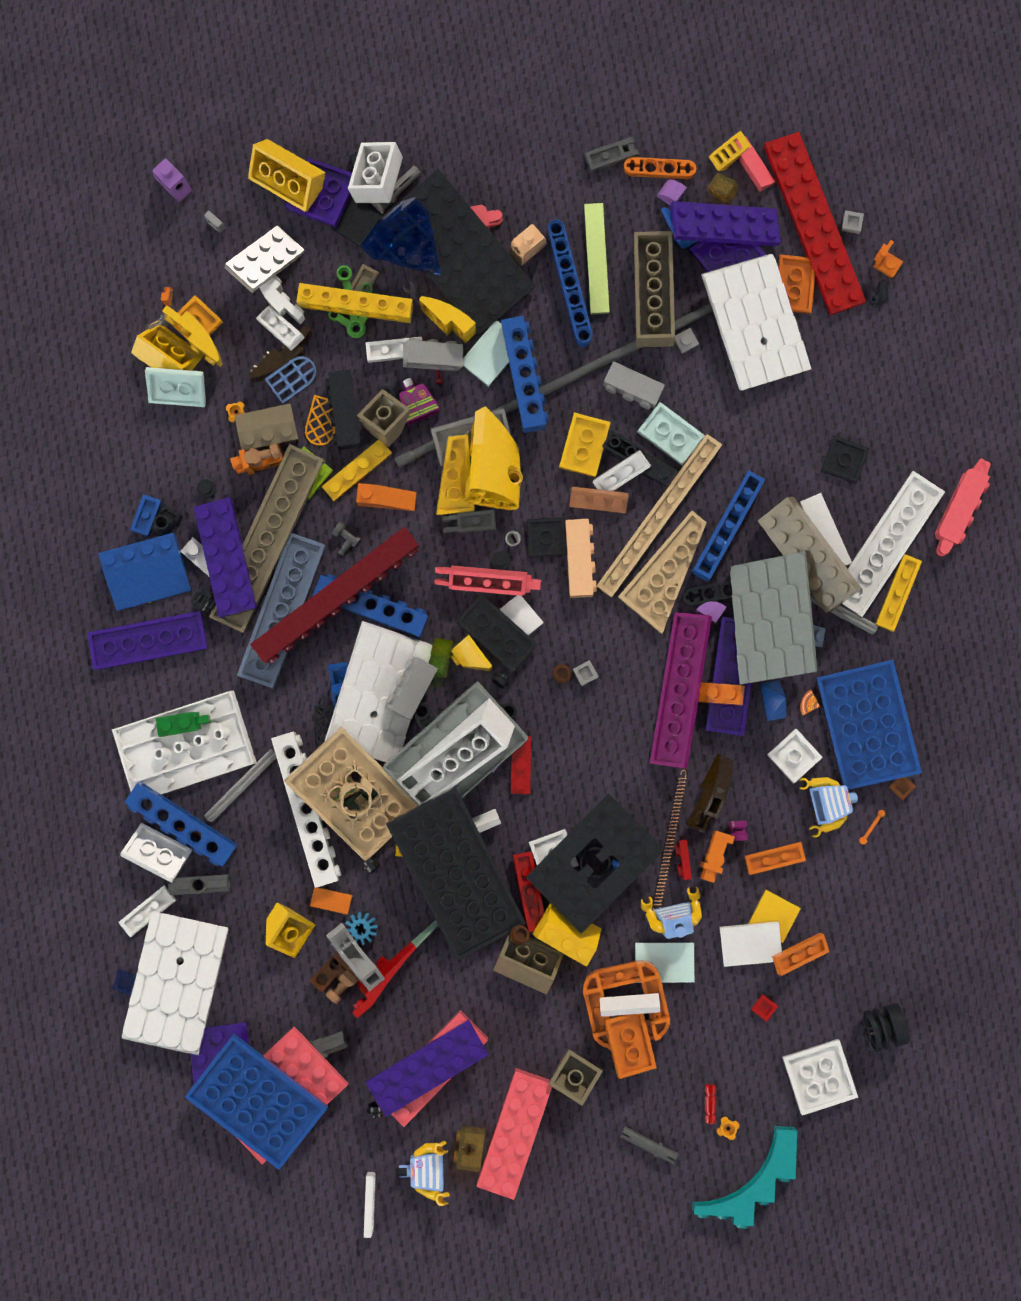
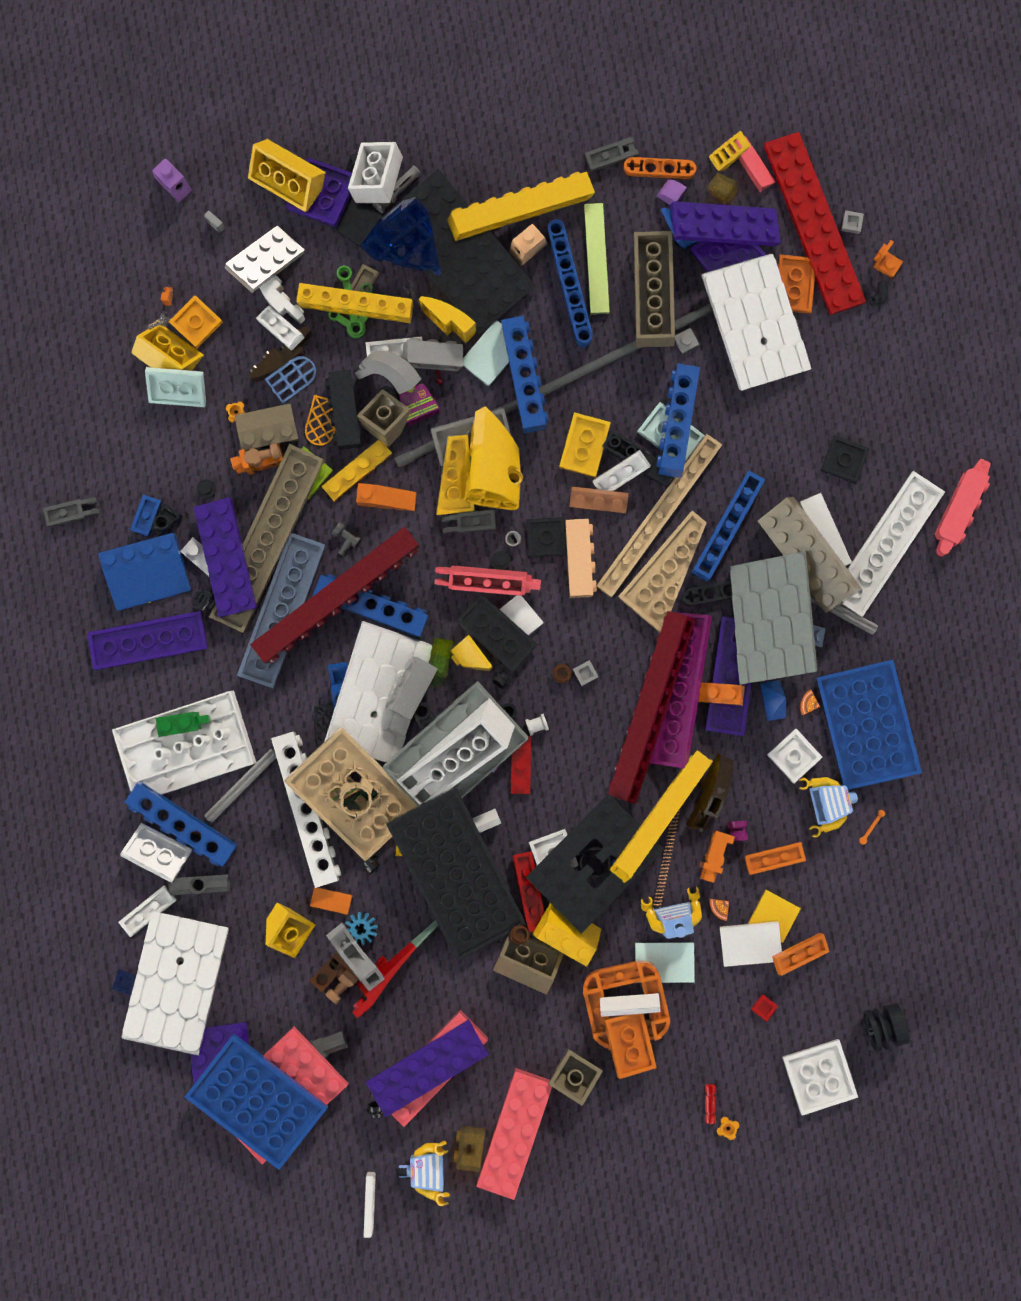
yellow slope [162,305,222,367] -> none
light grey brick [603,361,665,409] -> none
dark grey pin [619,1126,678,1165] -> none
red plate [675,840,692,880] -> none
teal arch [692,1126,797,1229] -> none
medium lavender brick [695,602,726,625] -> none
yellow plate [875,554,922,632] -> none
dark orange tile [888,777,916,800] -> none
none -> dark grey hinge [43,497,100,528]
none -> light grey arch [354,350,421,394]
none -> yellow brick [447,172,595,241]
none -> white bush [525,714,549,736]
none -> dark red brick [608,611,696,804]
none -> yellow tile [610,750,713,883]
none -> blue brick [656,363,700,478]
none -> orange tile [709,899,729,921]

